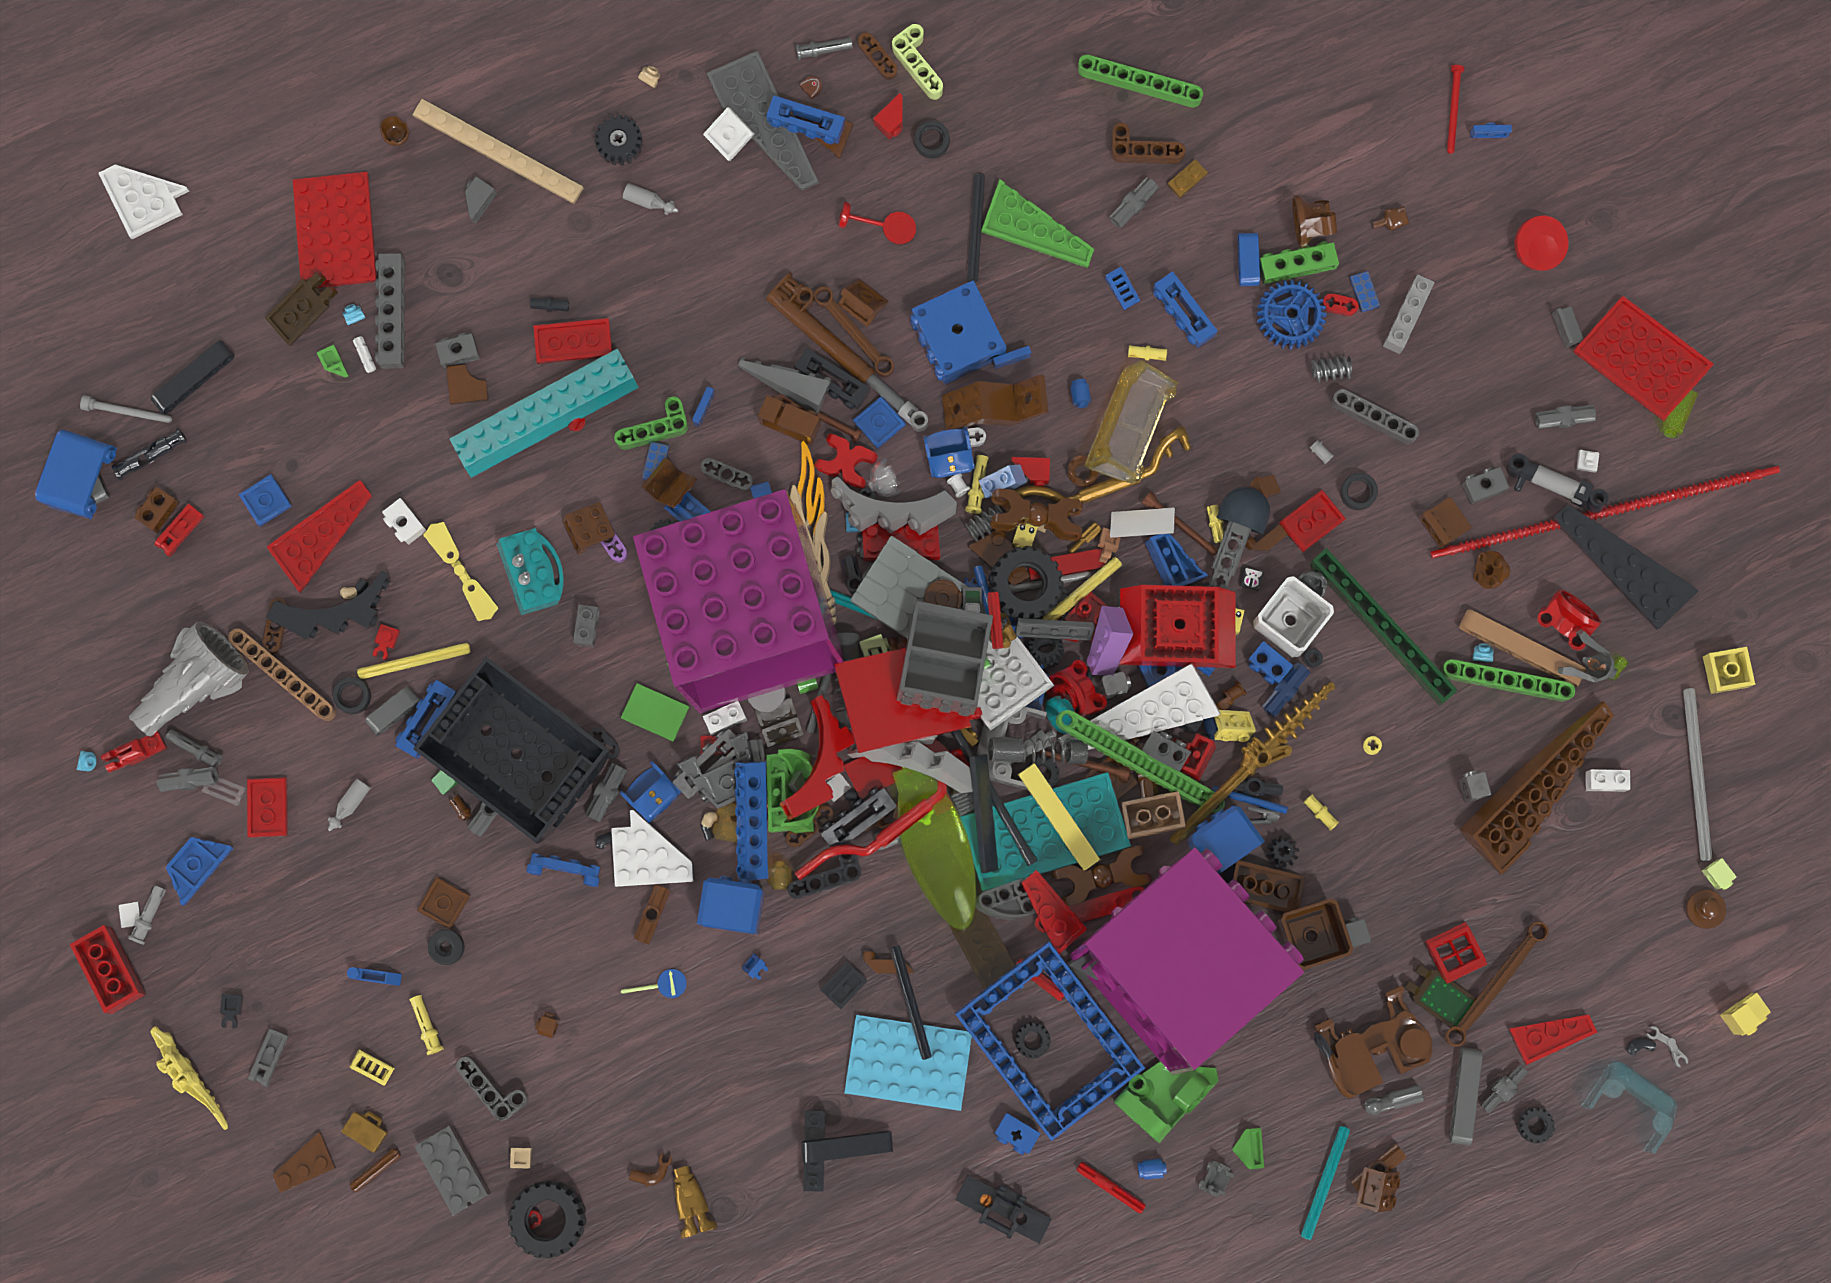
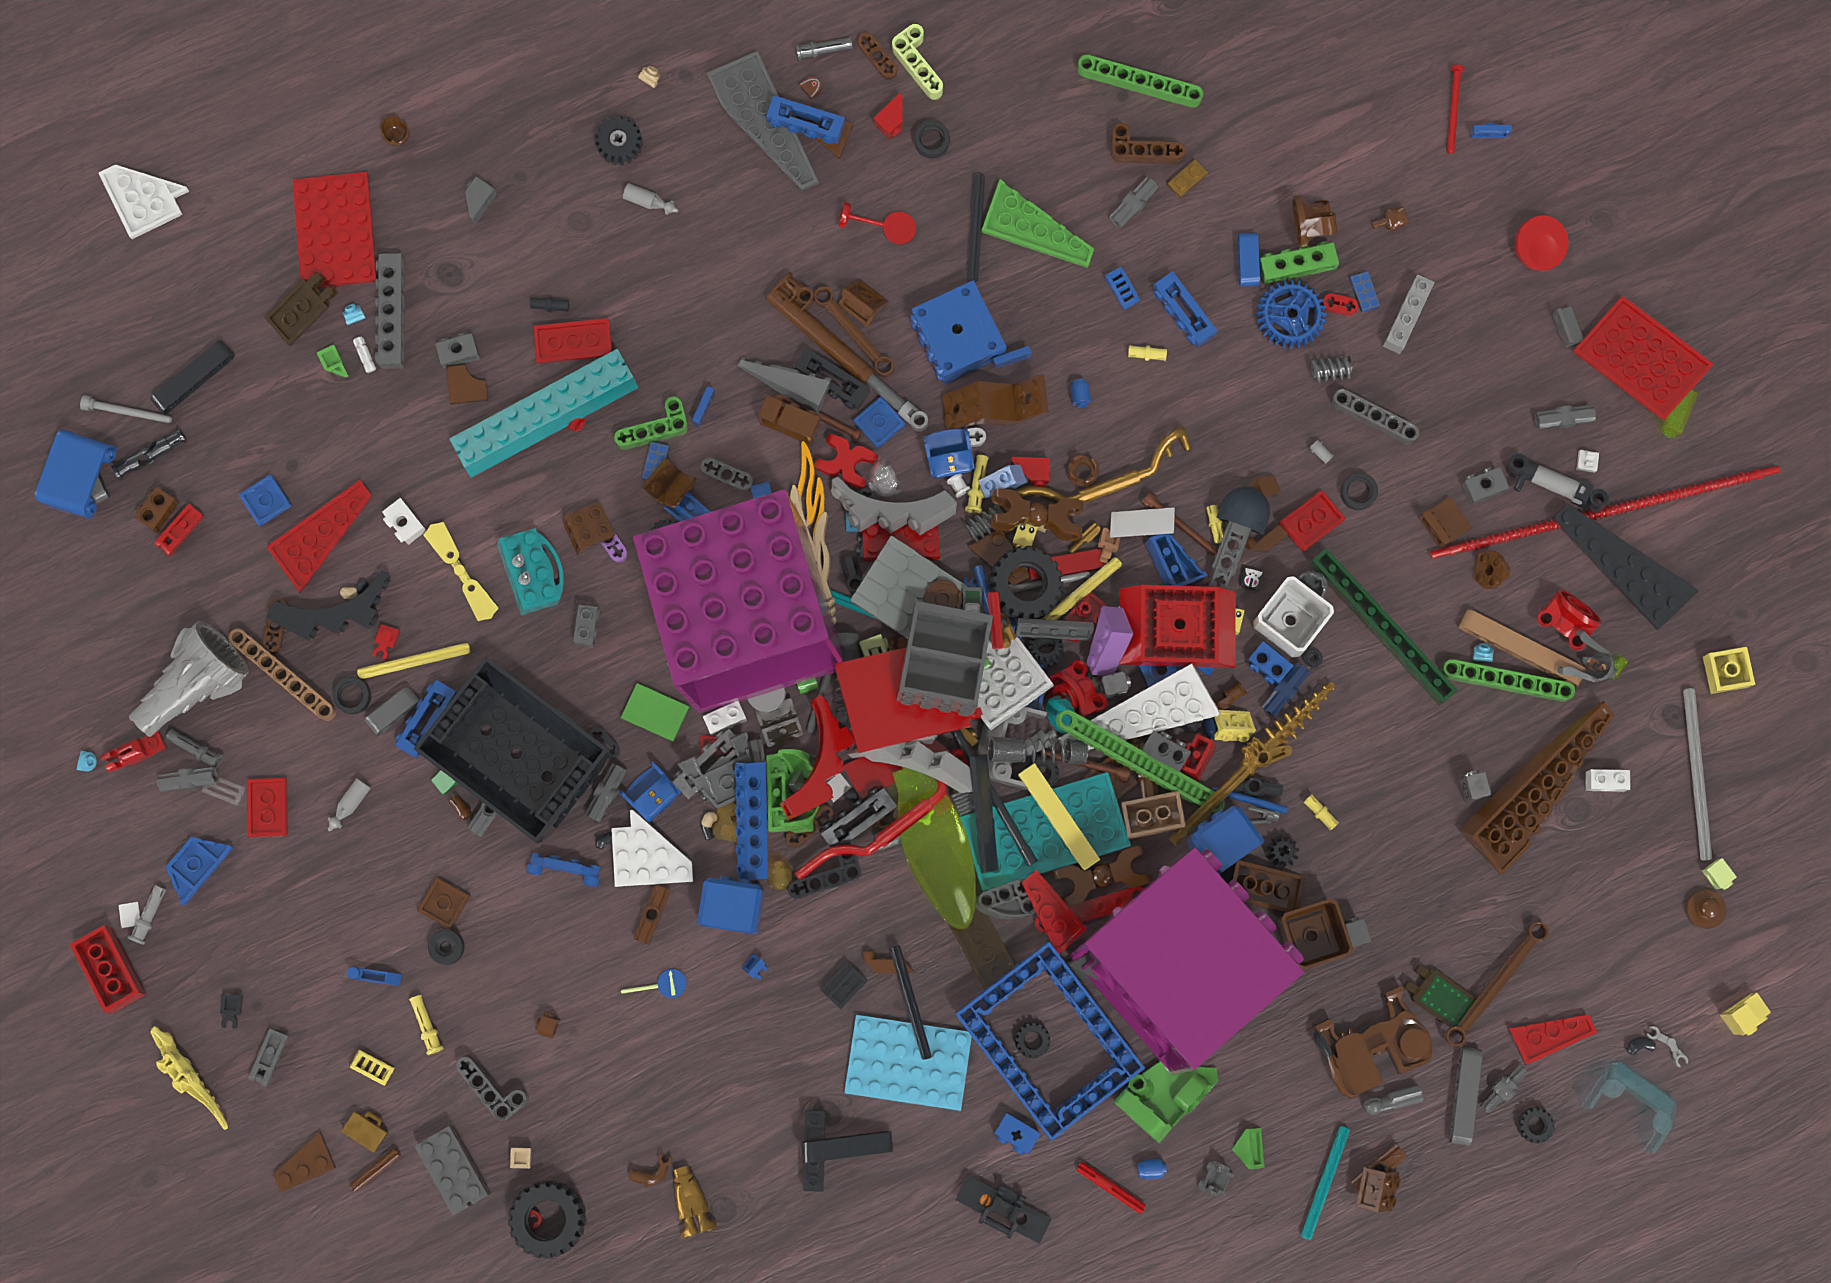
tan plate [413,99,584,204] -> none
white plate [703,107,755,161] -> none
red axle [1015,958,1064,1001] -> none
windscreen [1084,360,1178,484] -> none
light yellow bush [1363,736,1382,755] -> none
red piece [1425,922,1487,984] -> none

